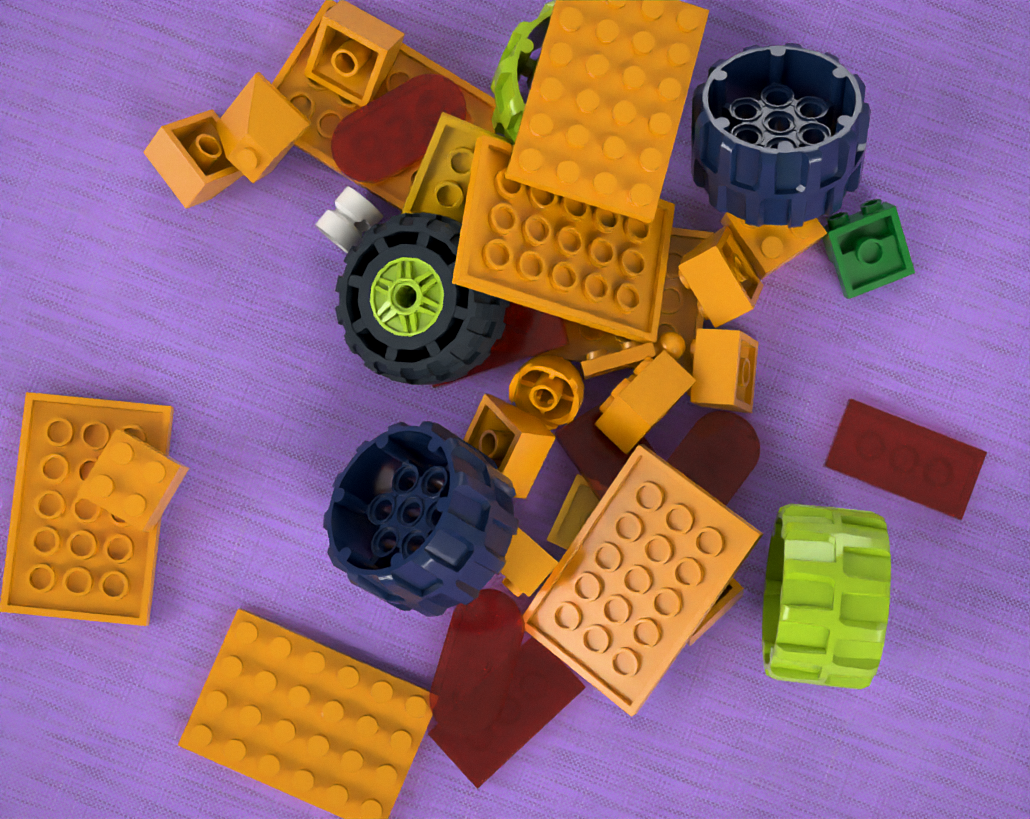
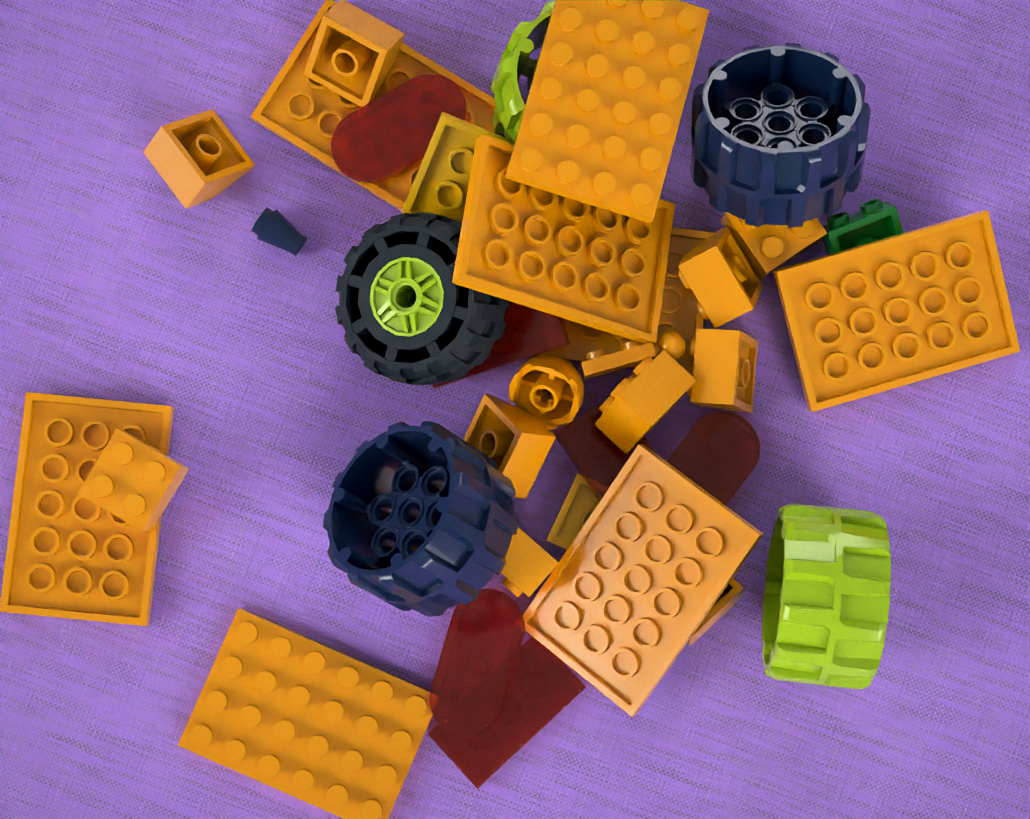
light orange slope [216,72,312,184] -> none
white wheel [315,186,383,254] -> none
clear red tile [823,398,987,520] -> none
none -> dark blue cone [251,207,308,256]
none -> light orange plate [773,210,1020,412]

